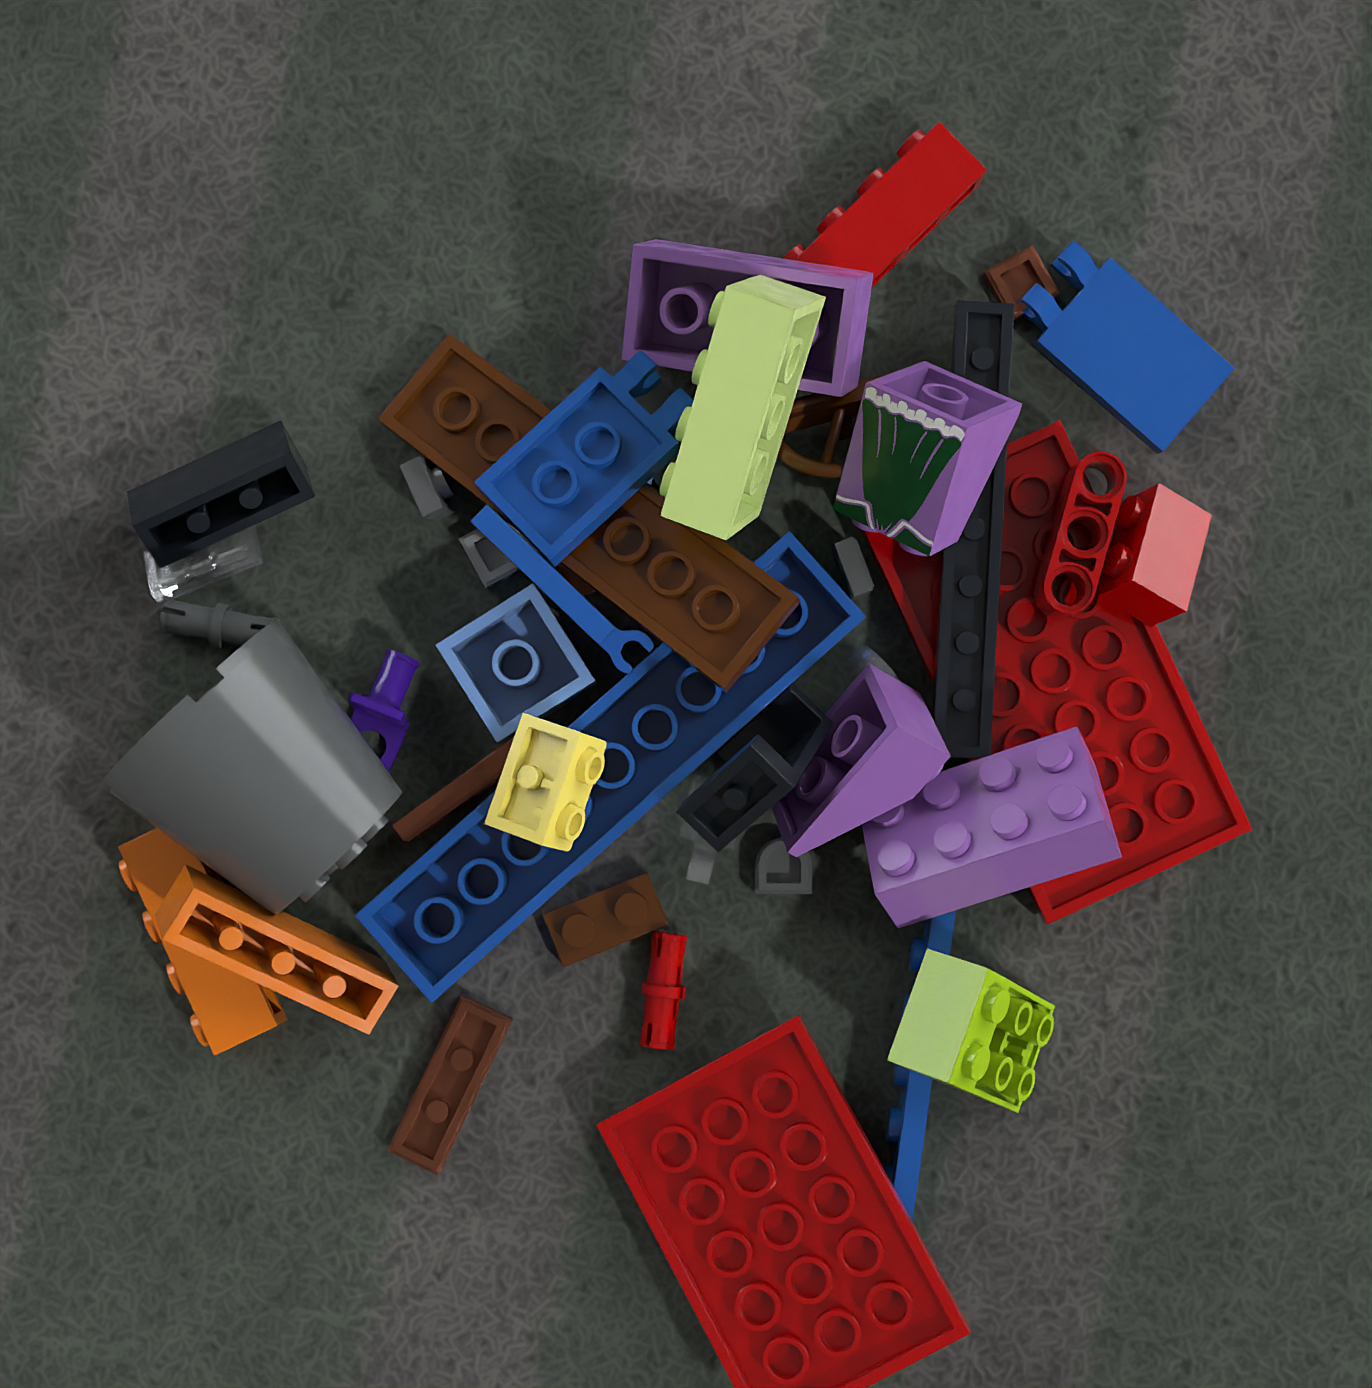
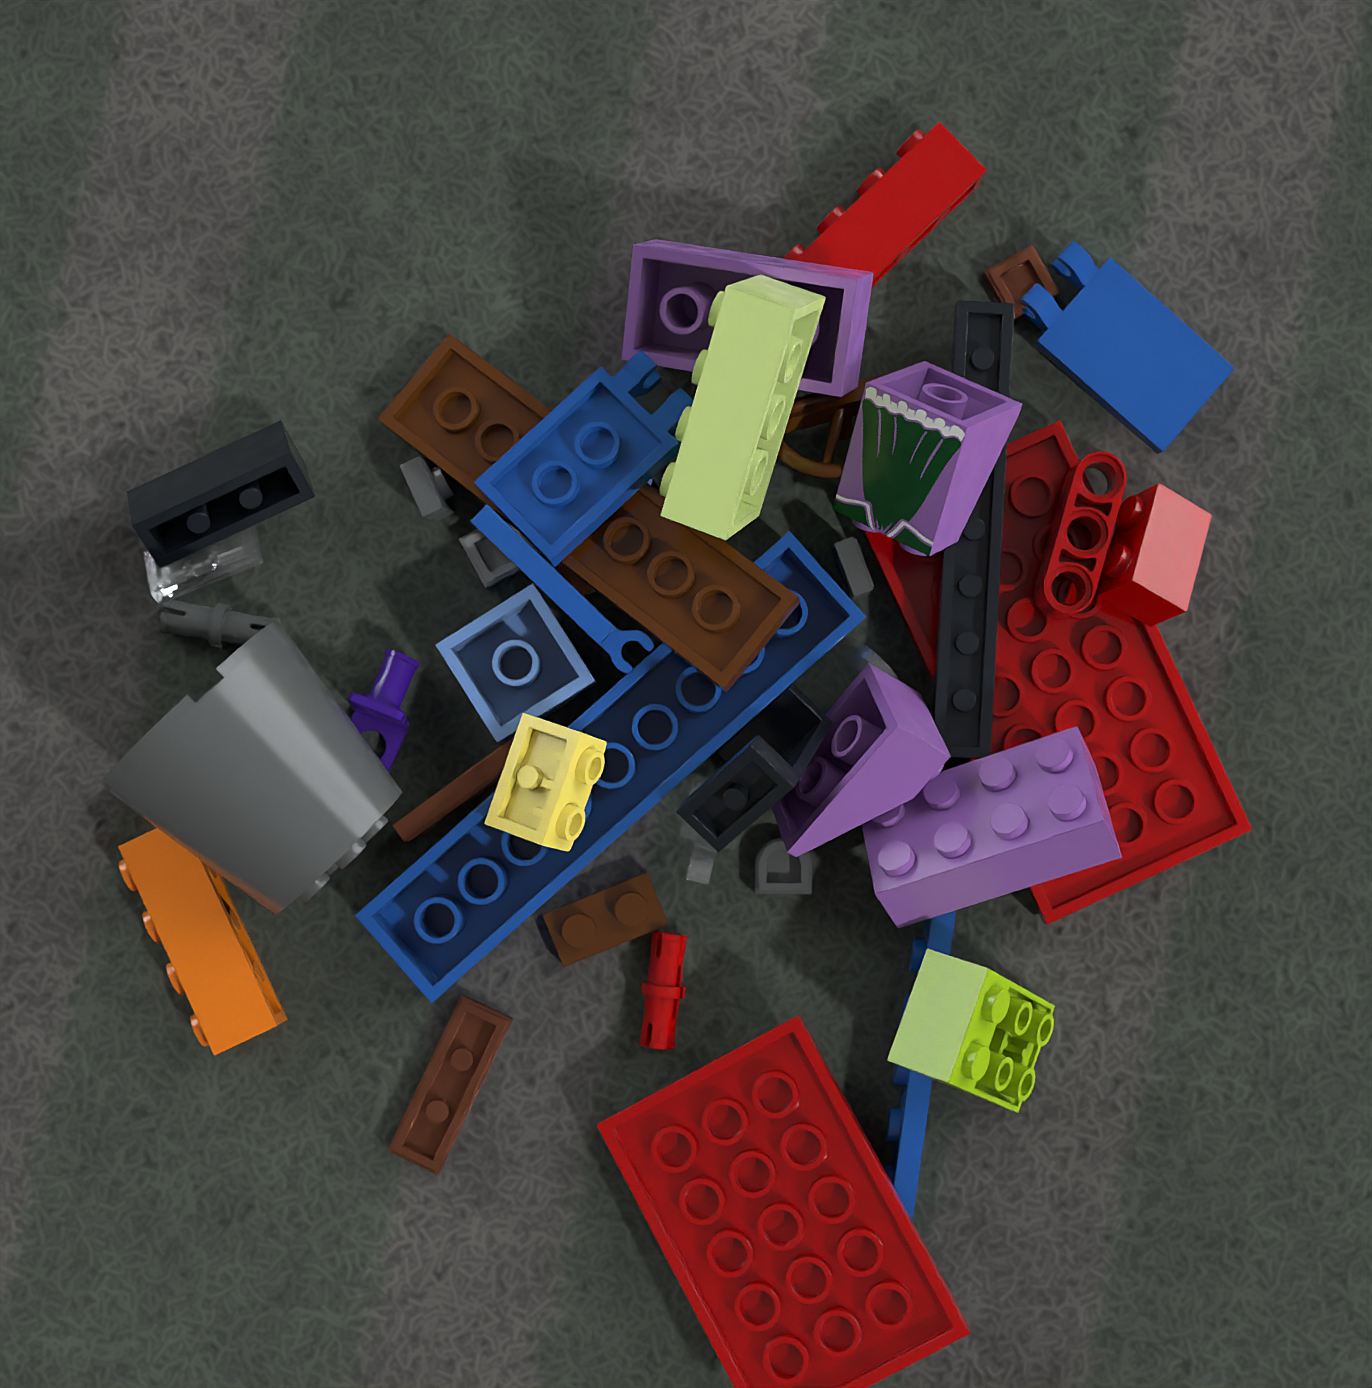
orange brick [155,864,399,1035] -> none

